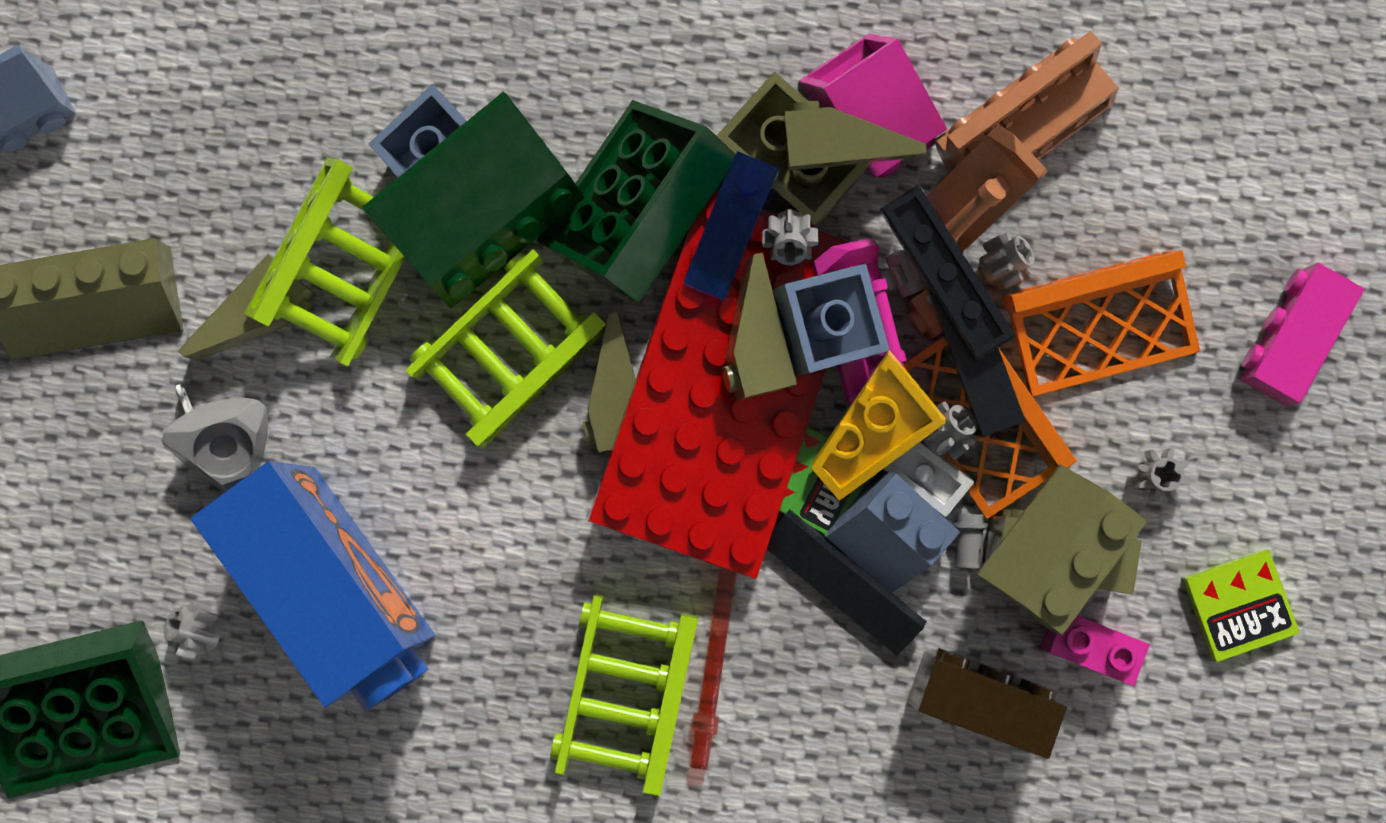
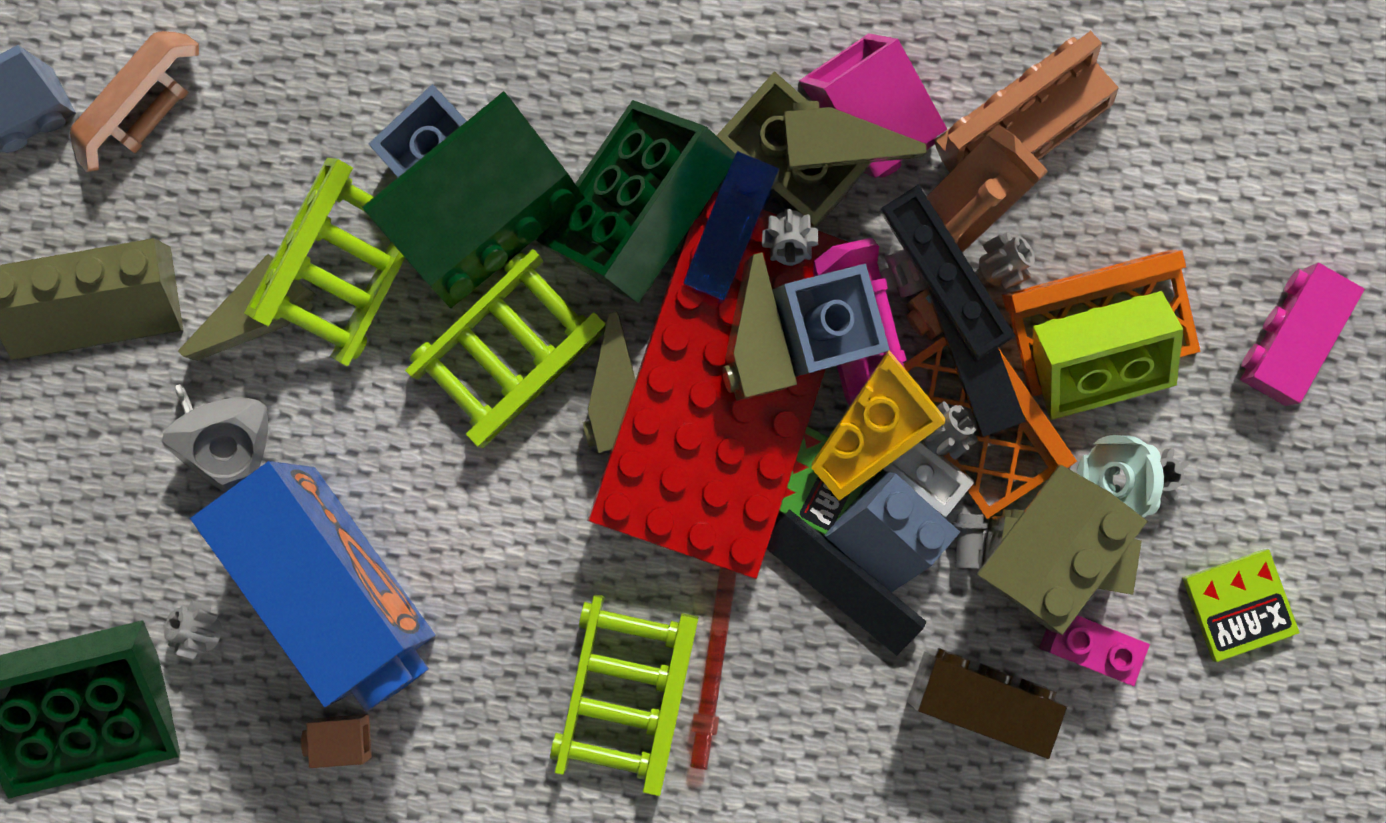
none -> nougat piece [70,31,199,172]
none -> nougat brick [301,714,372,768]
none -> lime slope [1033,291,1183,420]
none -> light aqua plate [1077,435,1164,518]

